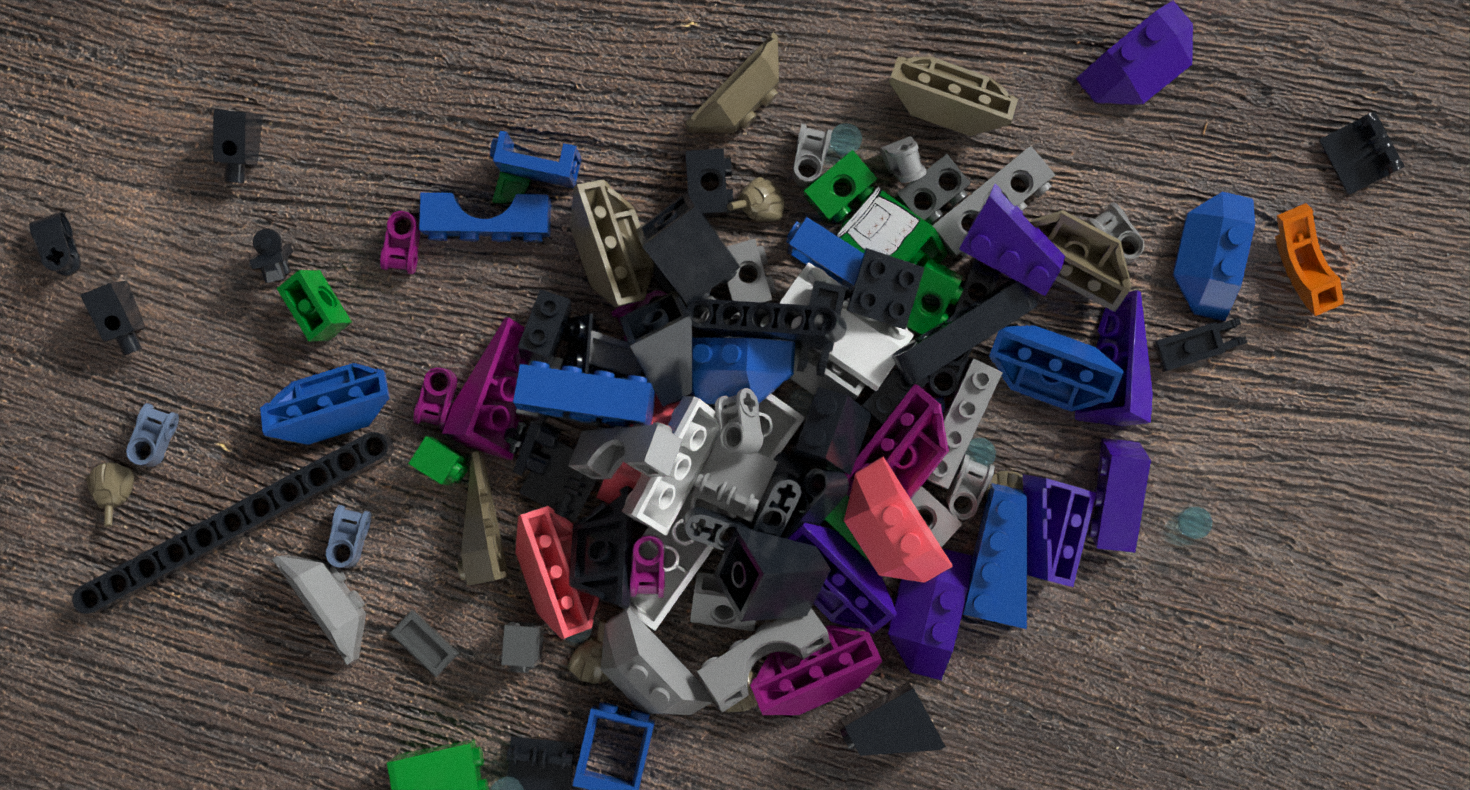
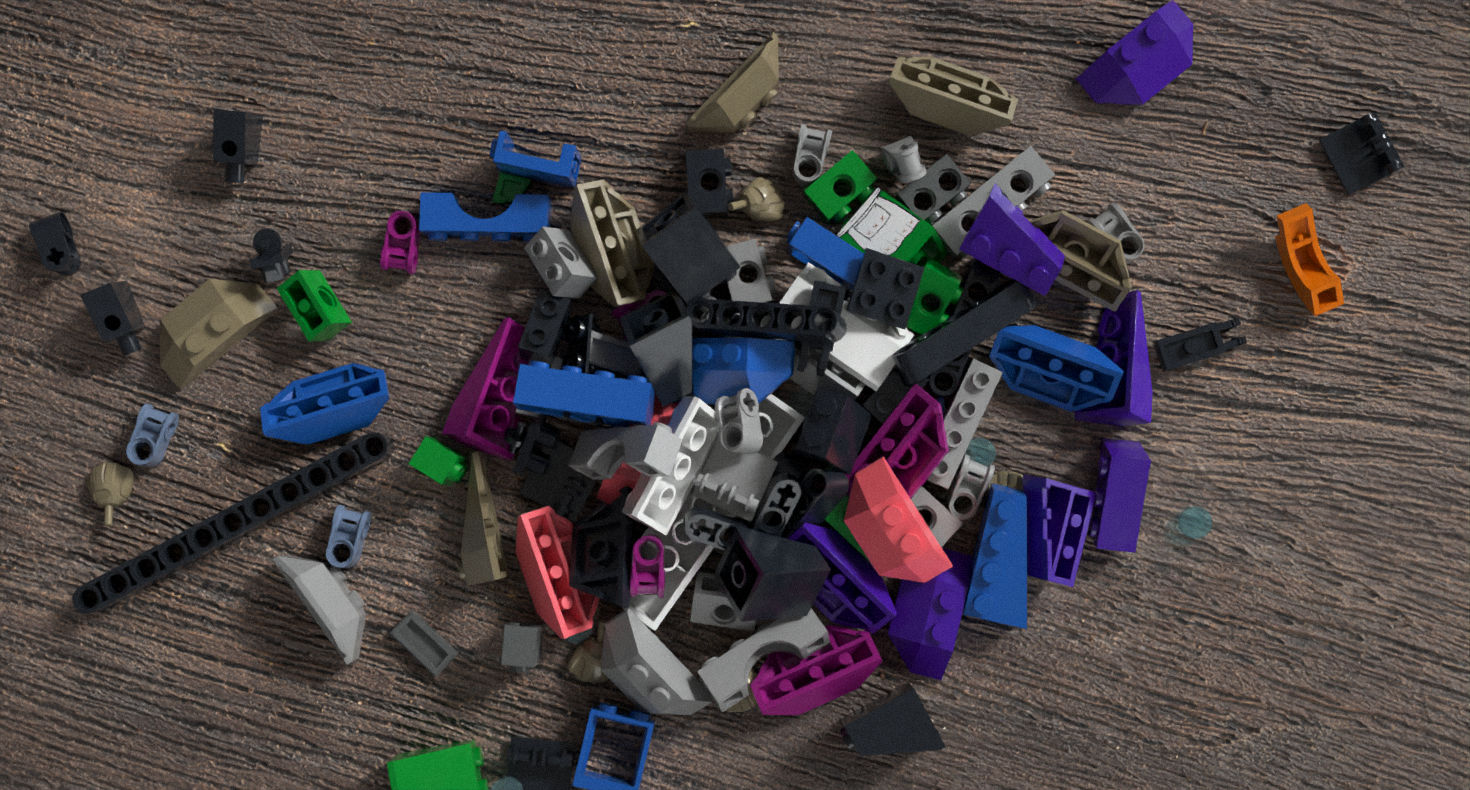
magenta piece [413,367,458,430] -> none
clear light blue tile [830,123,862,156] -> none
blue wedge [1172,192,1255,322] -> none
none -> dark tan wedge [160,279,279,390]
none -> light grey brick [524,226,598,298]

